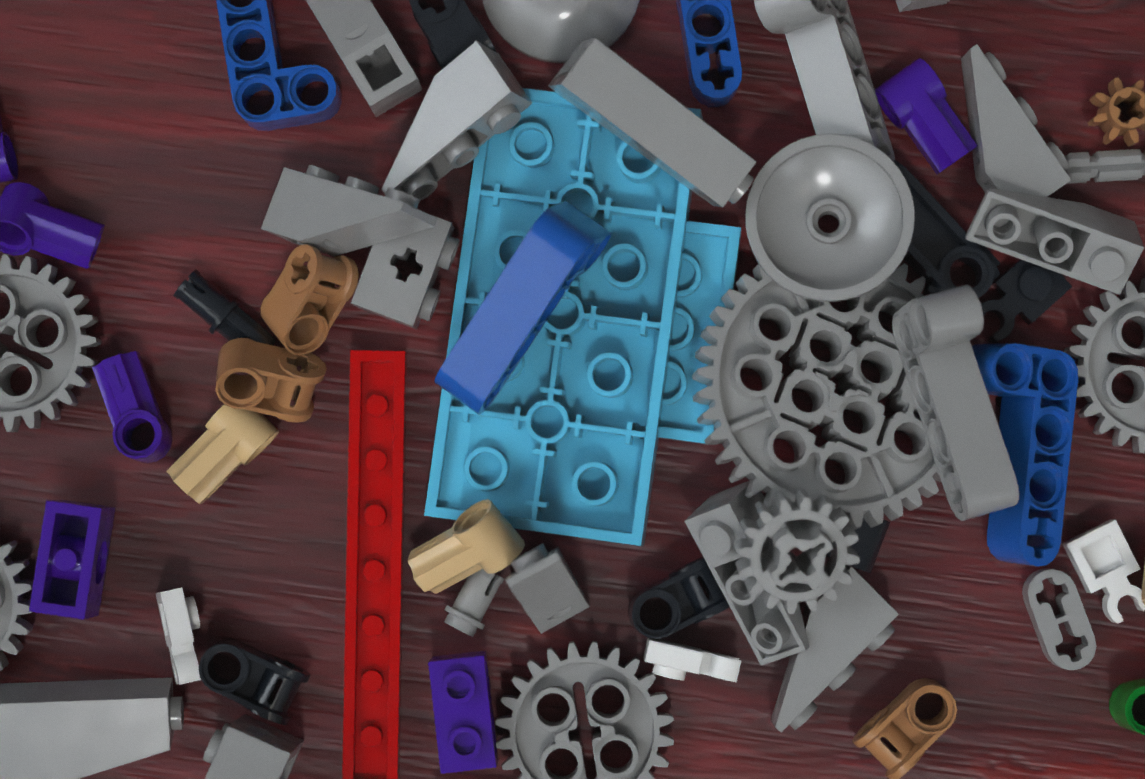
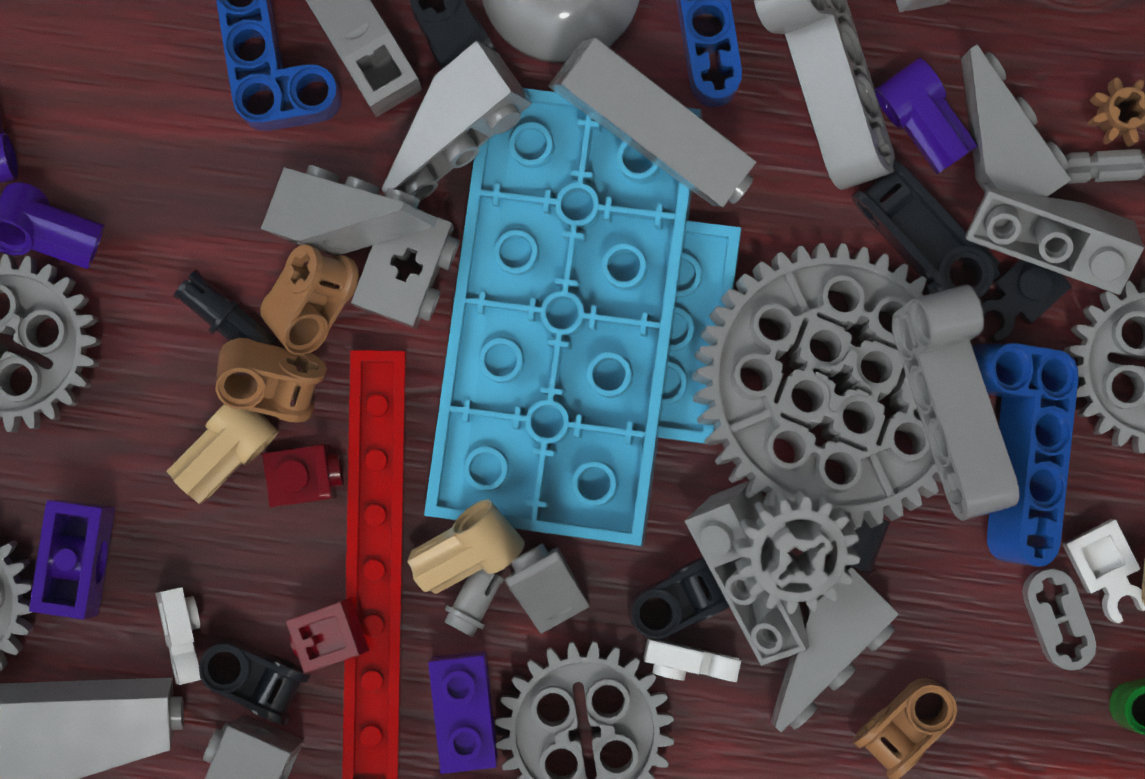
dark purple piece [92,351,173,463] -> none
blue beam [434,201,612,415] -> none
light grey dish [745,134,915,302] -> none
none -> dark red bracket [262,444,344,508]
none -> dark red bracket [286,598,369,674]

